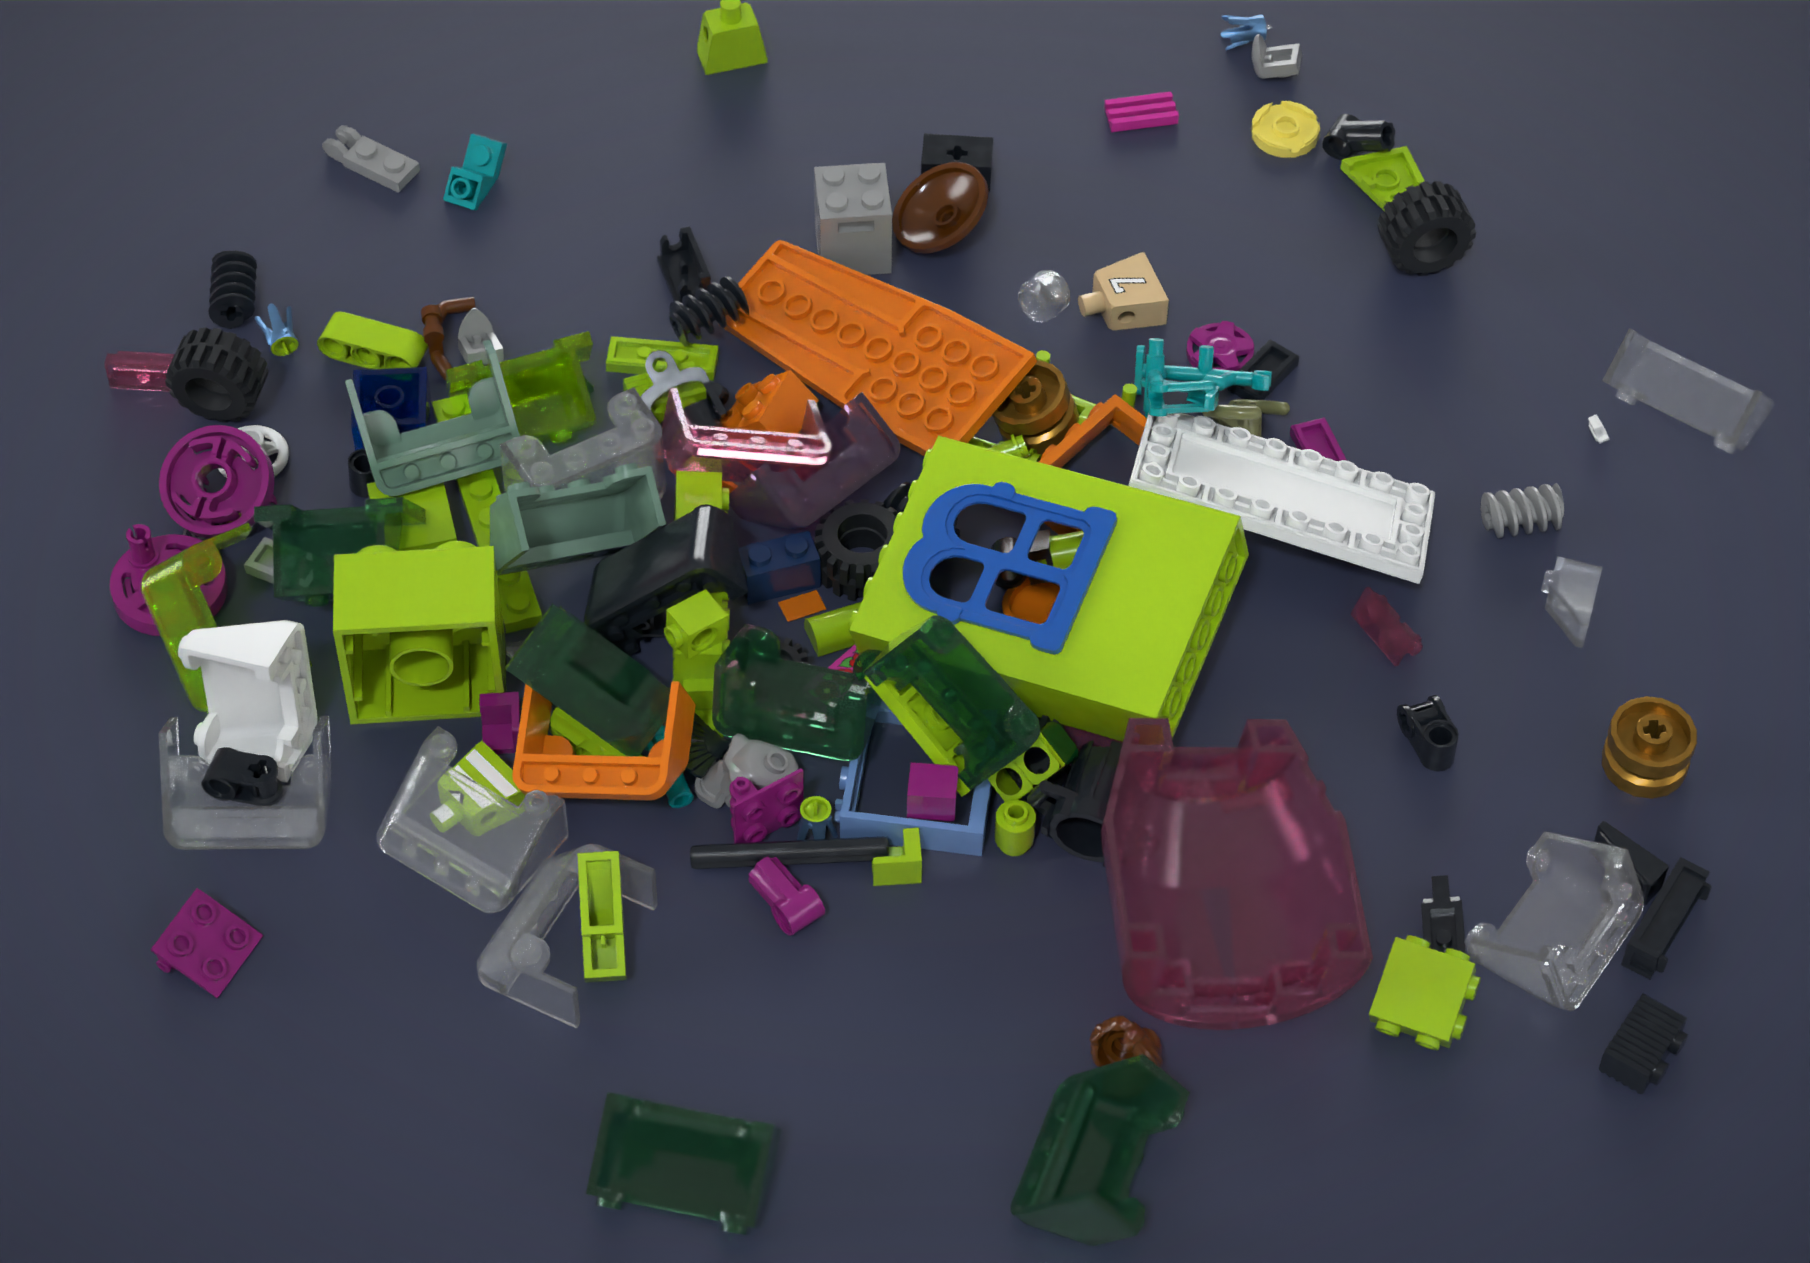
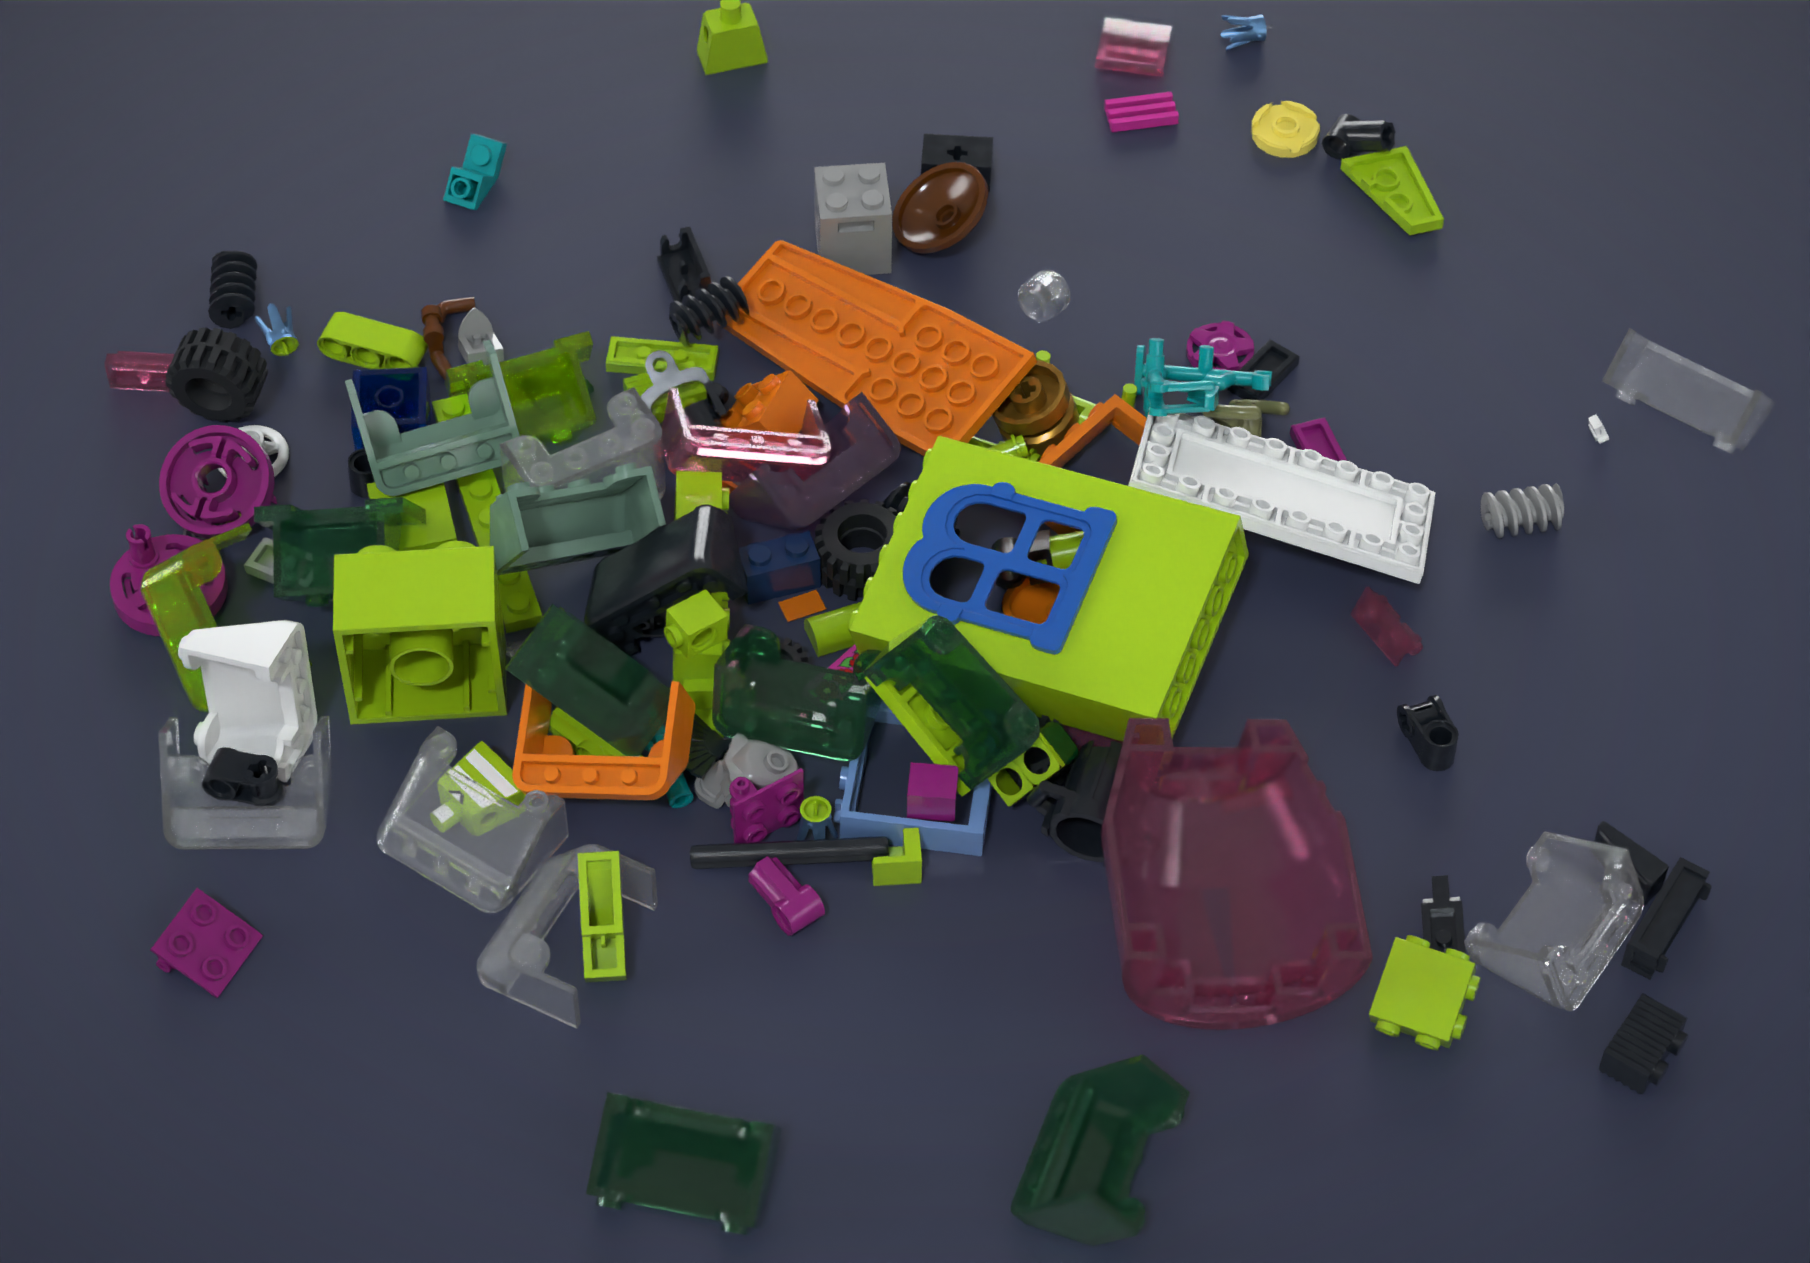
light grey hinge [322,125,420,192] -> none
magenta panel [479,692,521,754] -> none
lime brick [995,800,1036,856] -> none
tan torso [1078,252,1169,331] -> none
reddish brown hair [1089,1015,1163,1096] -> none
light grey plate [1251,34,1302,79] -> none
black tyre [1378,181,1476,276] -> none
clear slope [1541,556,1602,648] -> none
pearl gold wheel [1602,696,1697,799] -> none
none -> clear pink slope [1095,18,1172,77]

